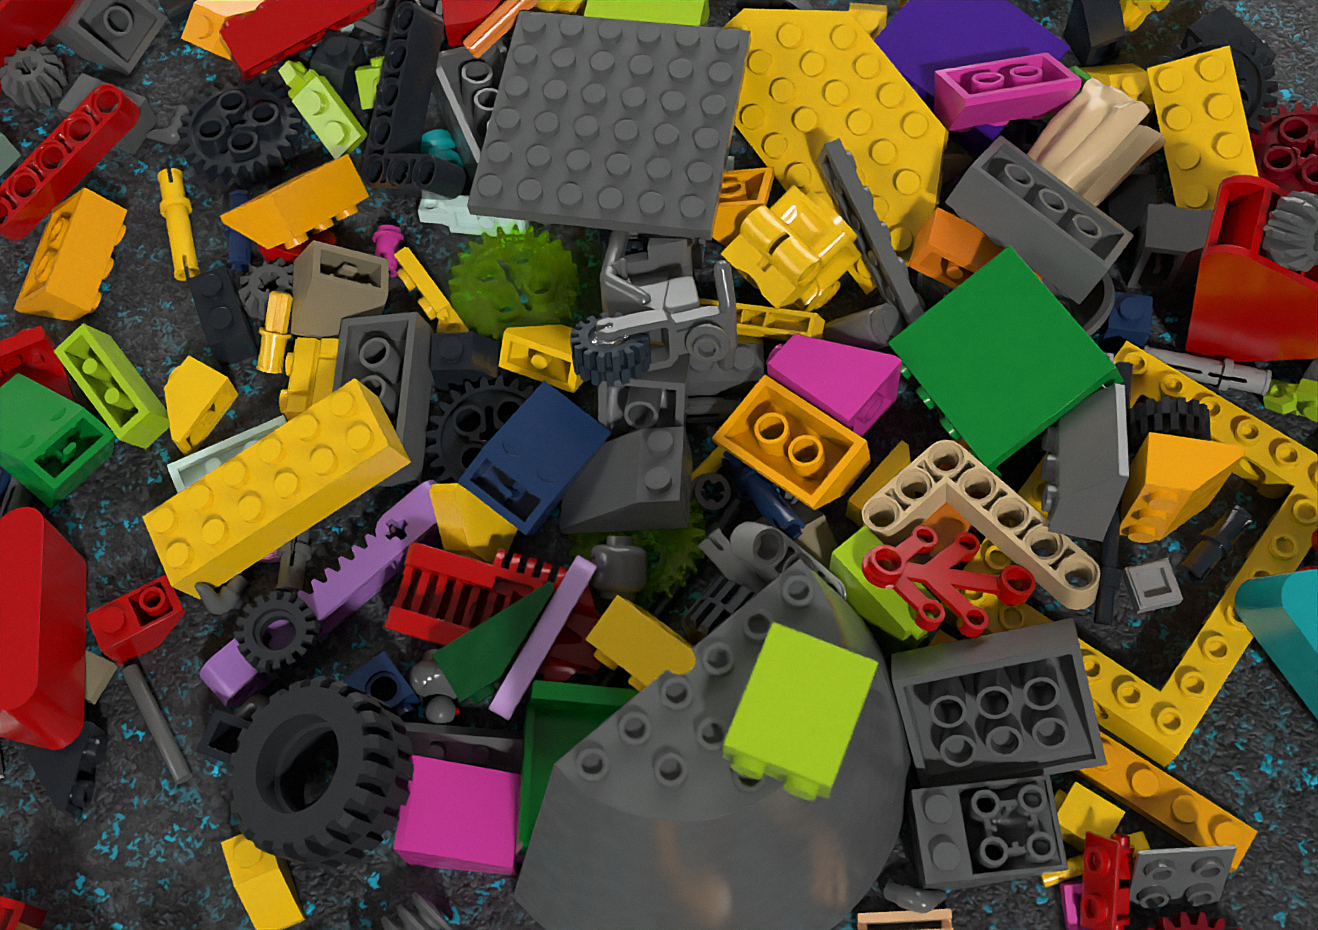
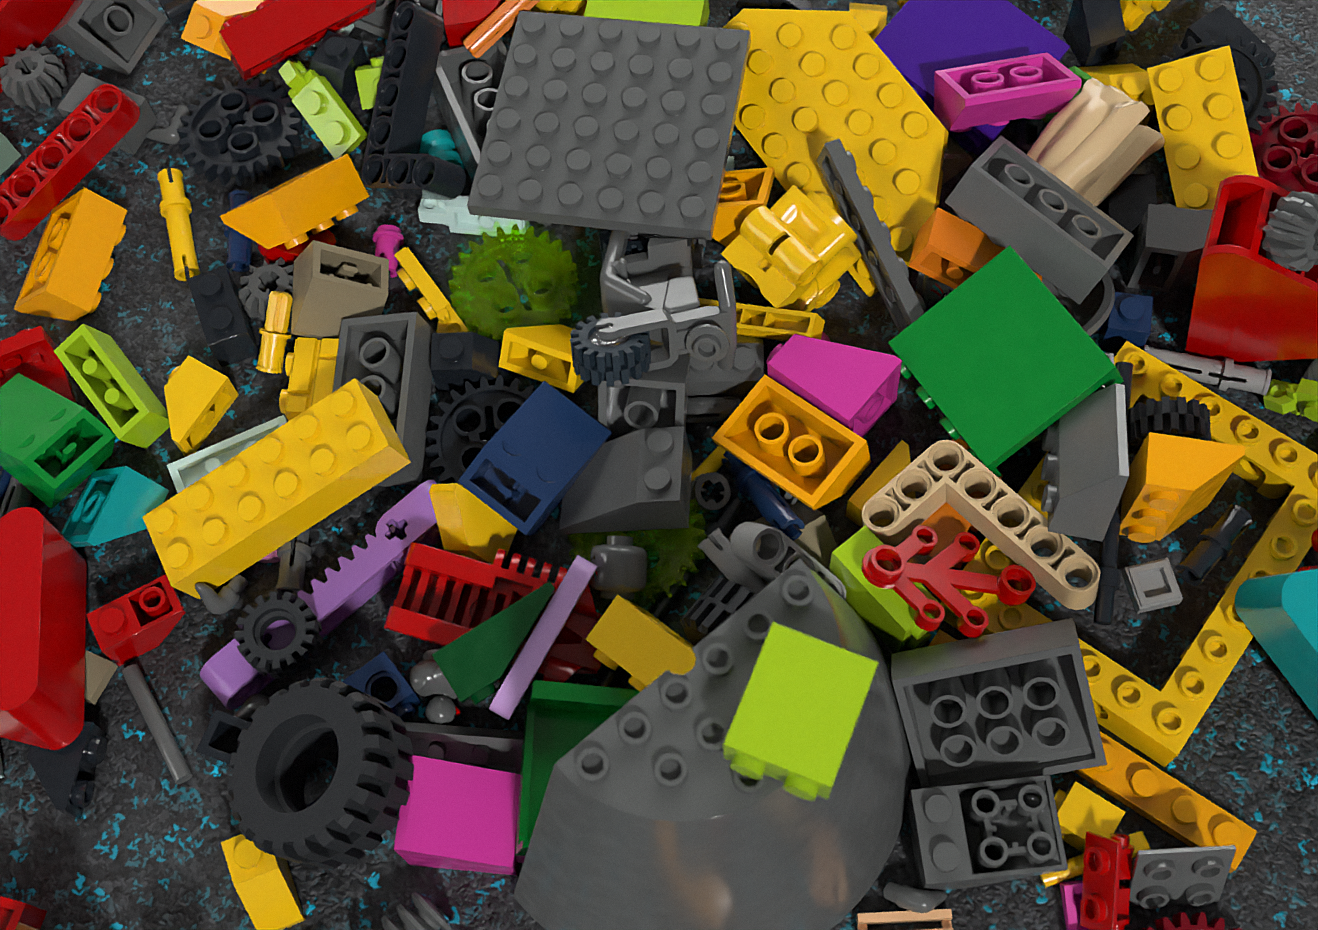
dark grey piece [823,303,904,351] -> none
none -> teal slope [61,466,169,547]

